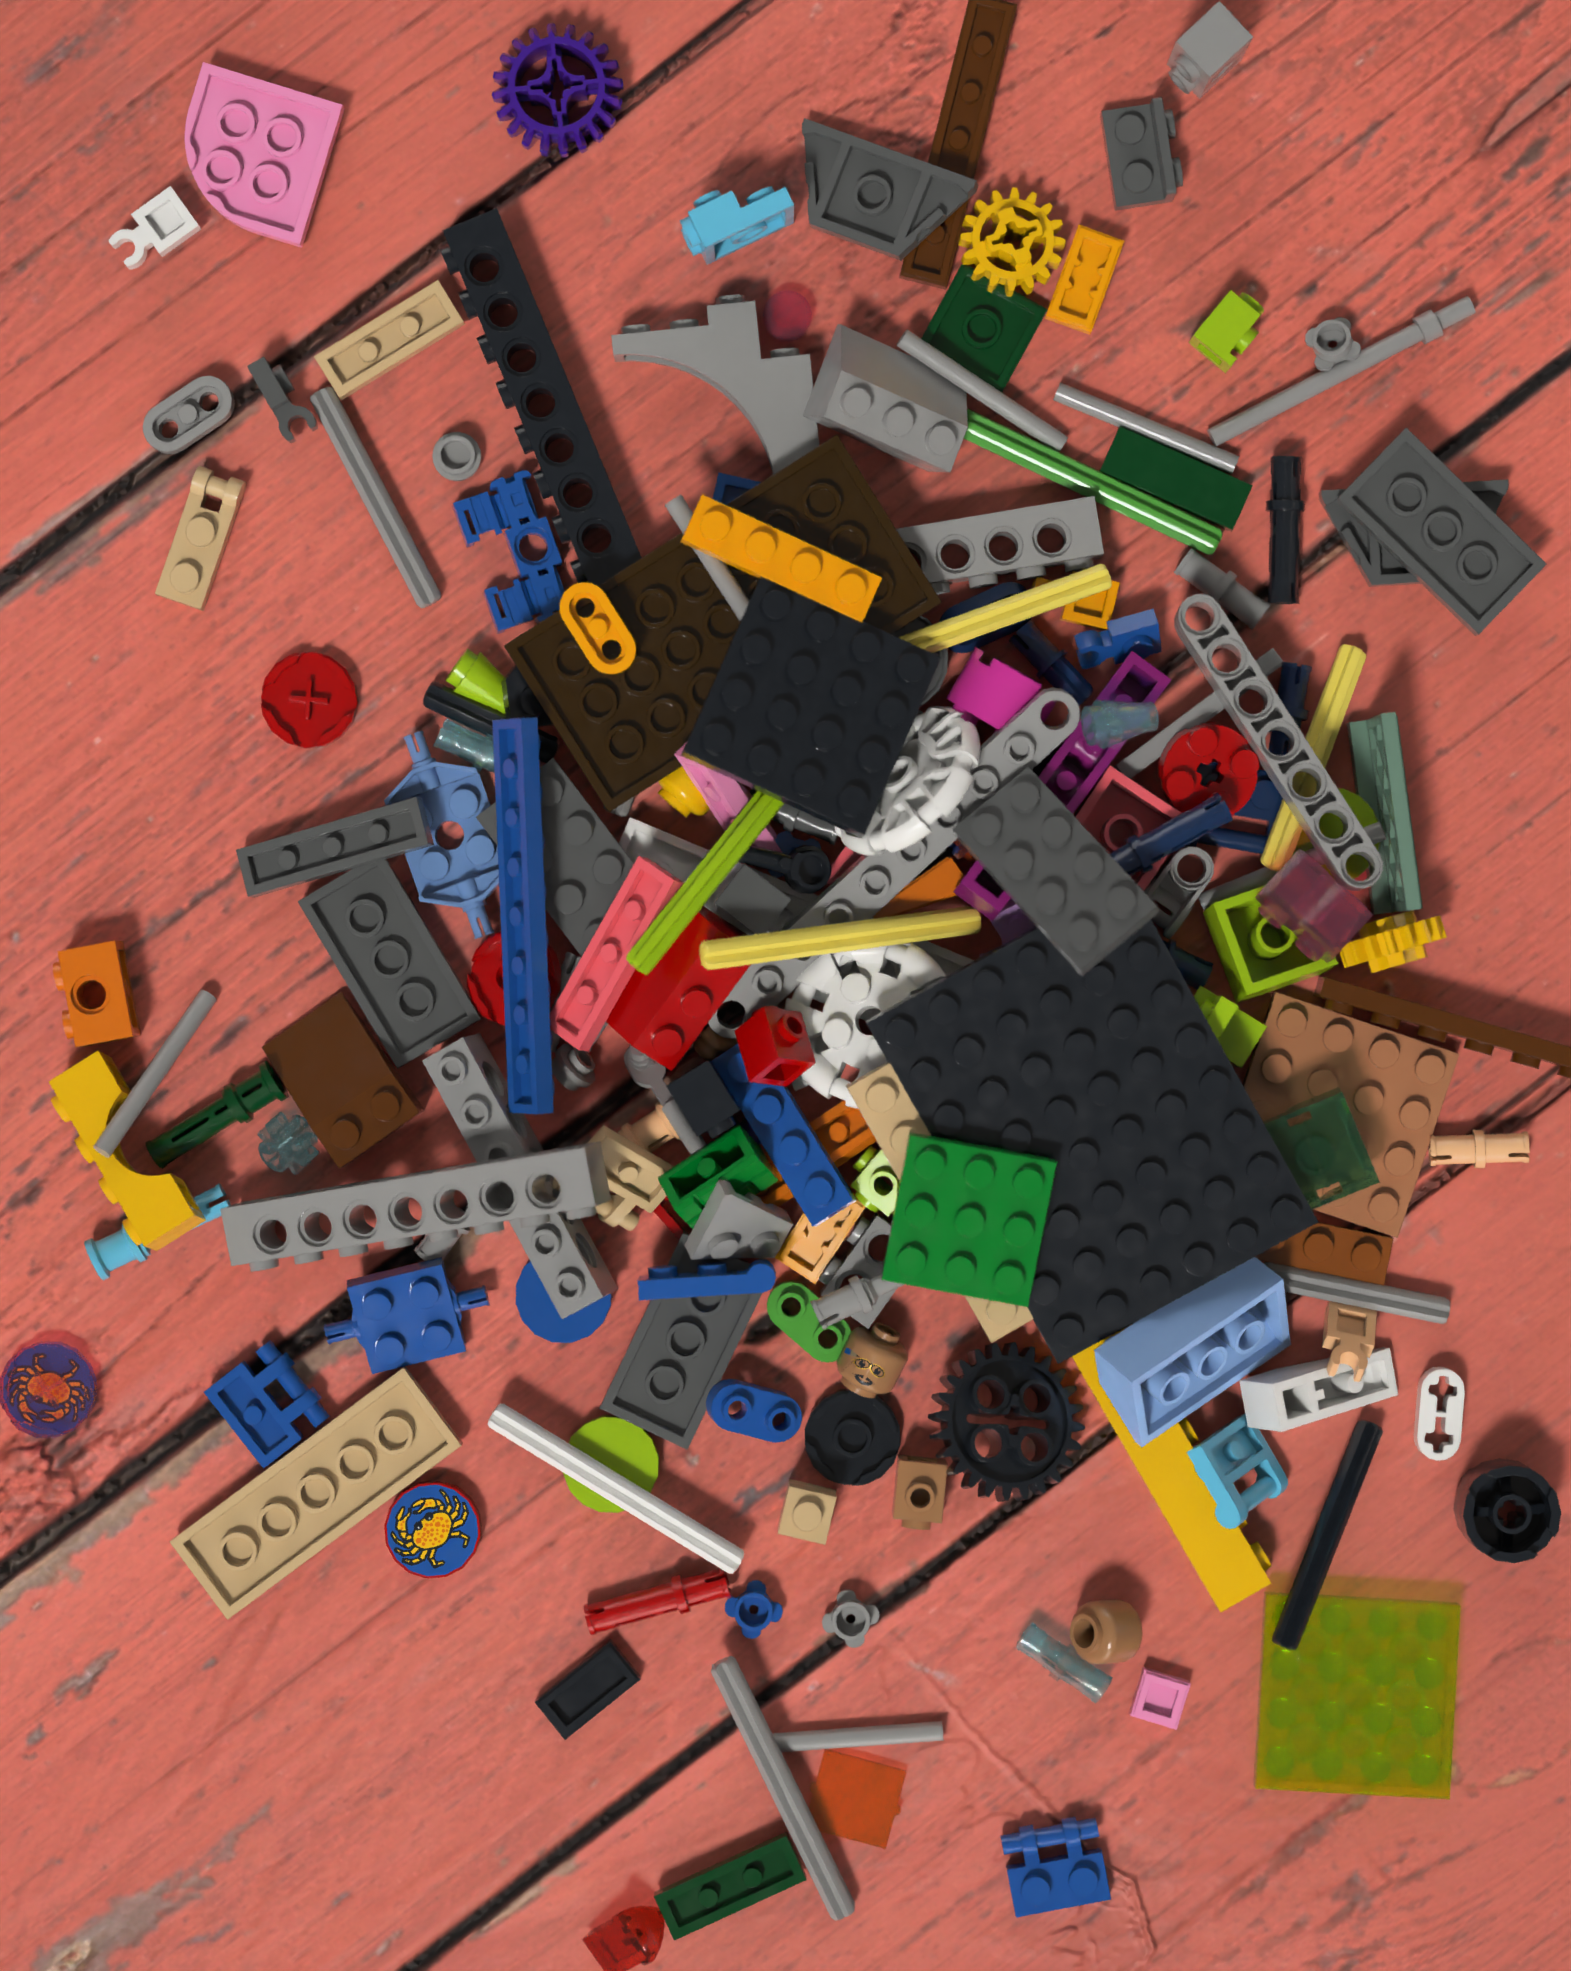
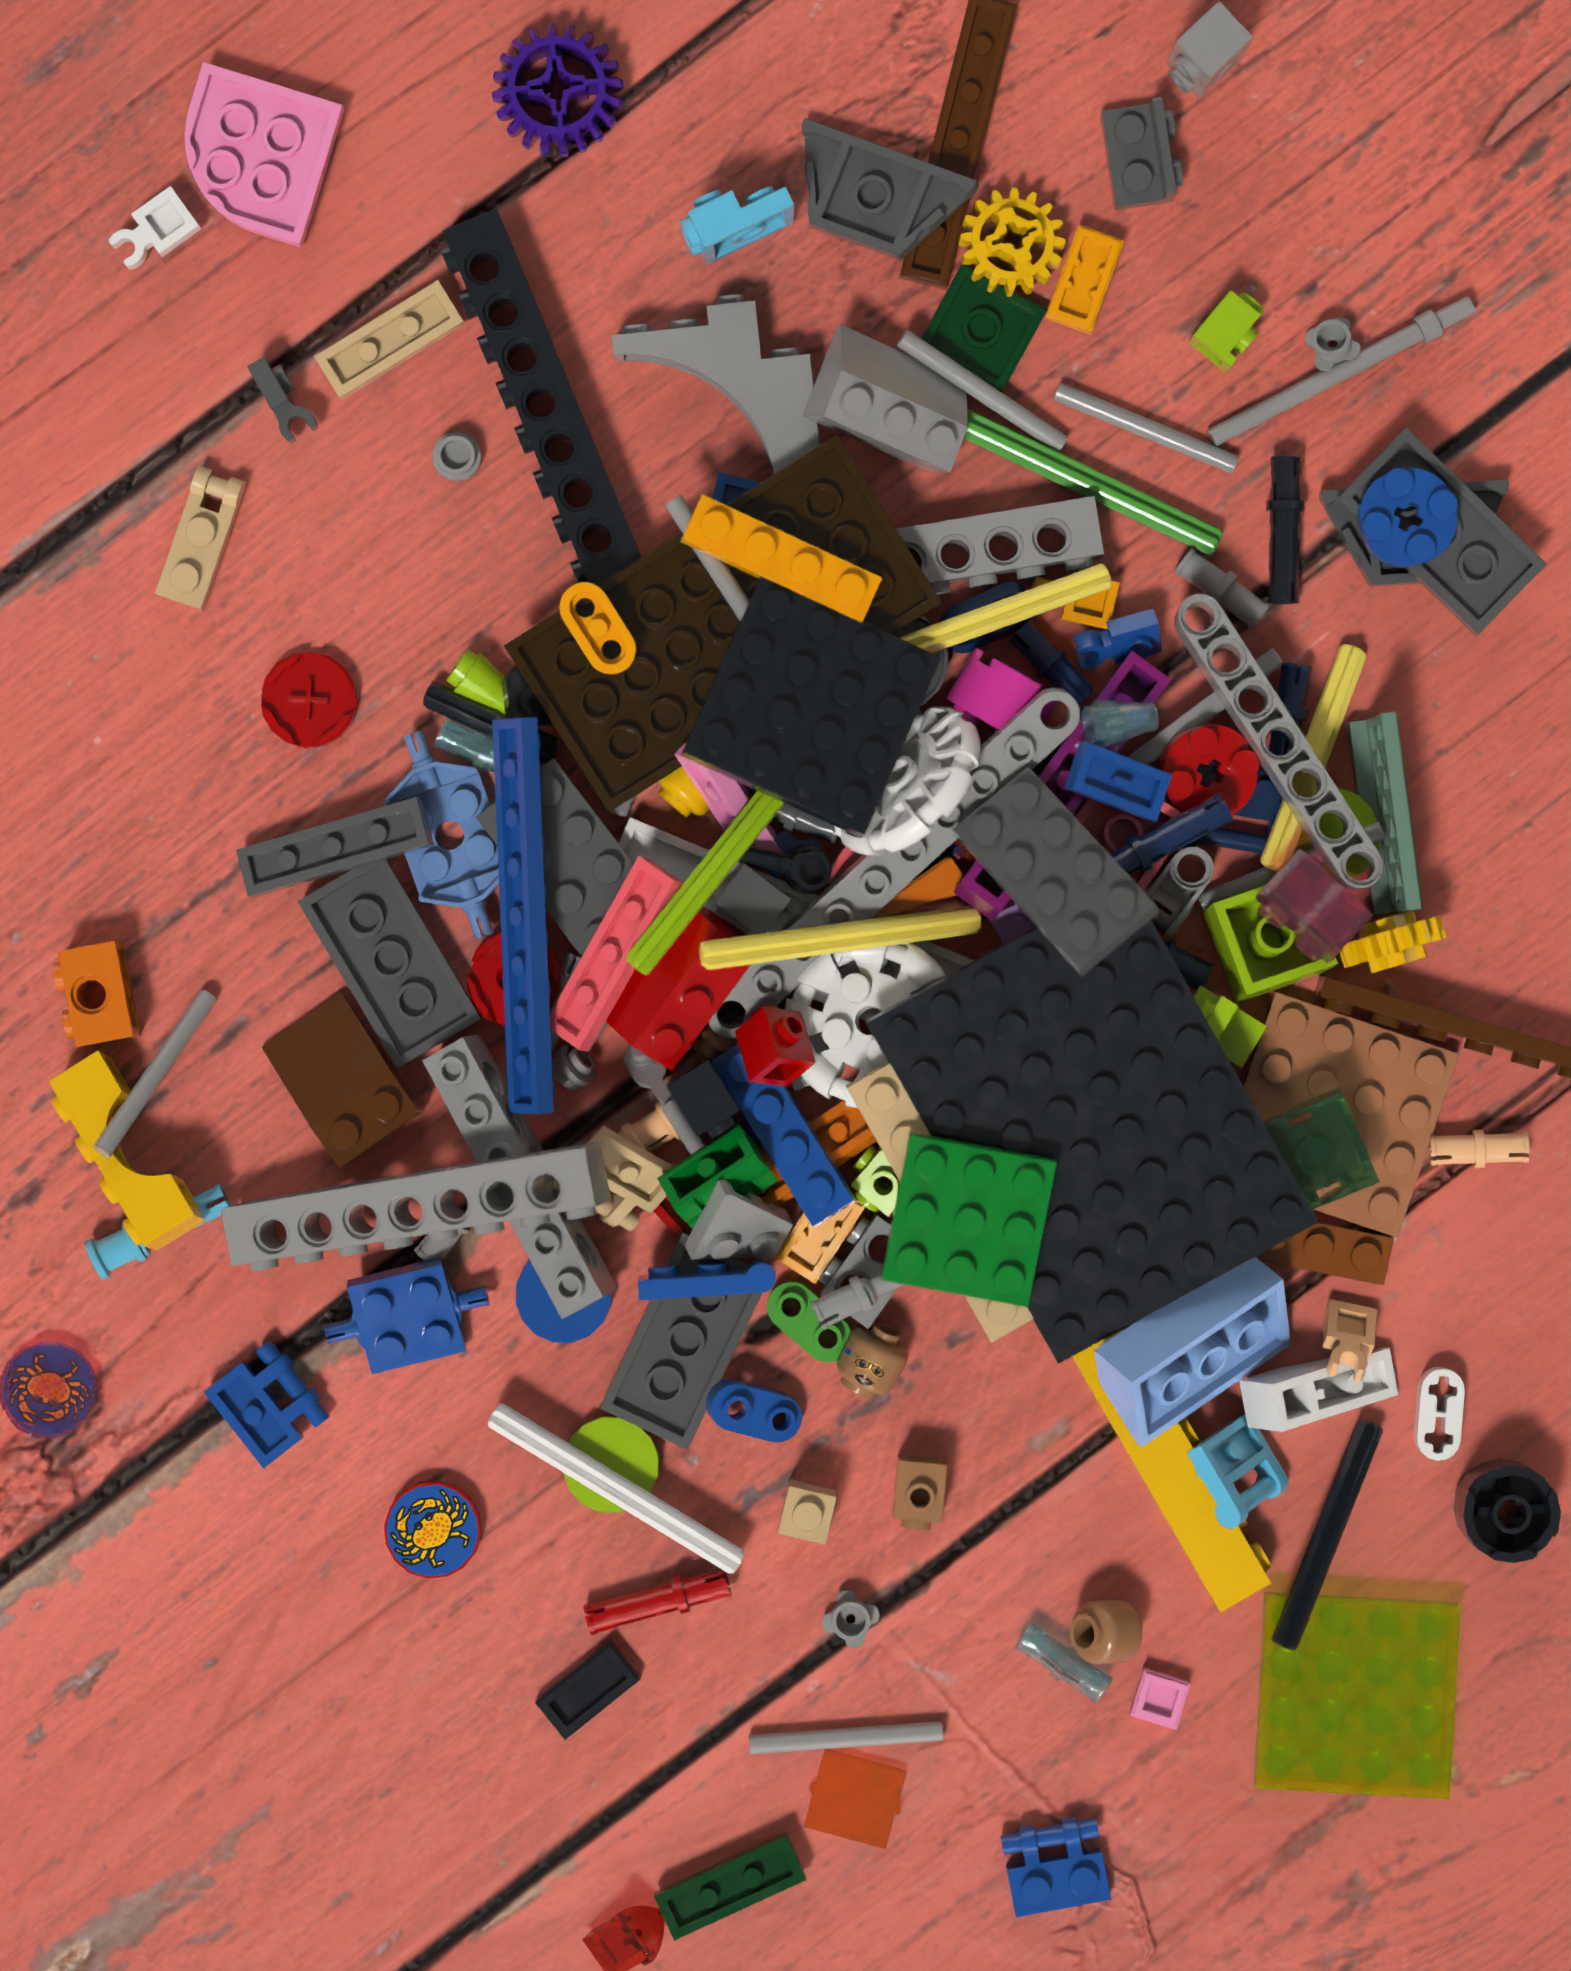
light grey plate [143,376,235,454] -> none
dark green pin [145,1061,289,1169] -> none
tan plate [170,1366,463,1620] -> none
clear light blue gear [257,1112,319,1175] -> none
light grey axle [310,387,441,608] -> none
blue piece [452,470,565,634] -> none
light grey axle [711,1656,855,1920] -> none
blue plate [725,1580,783,1639] -> none
clear pink tile [763,290,812,342] -> none
black tile [805,1389,900,1486] -> none
black gear [928,1342,1085,1502] -> none
dark green tile [1100,426,1253,532] -> none
light grey axle [1264,1262,1451,1324] -> none
none -> blue plate [1064,742,1172,821]
none -> blue plate [1357,468,1458,568]

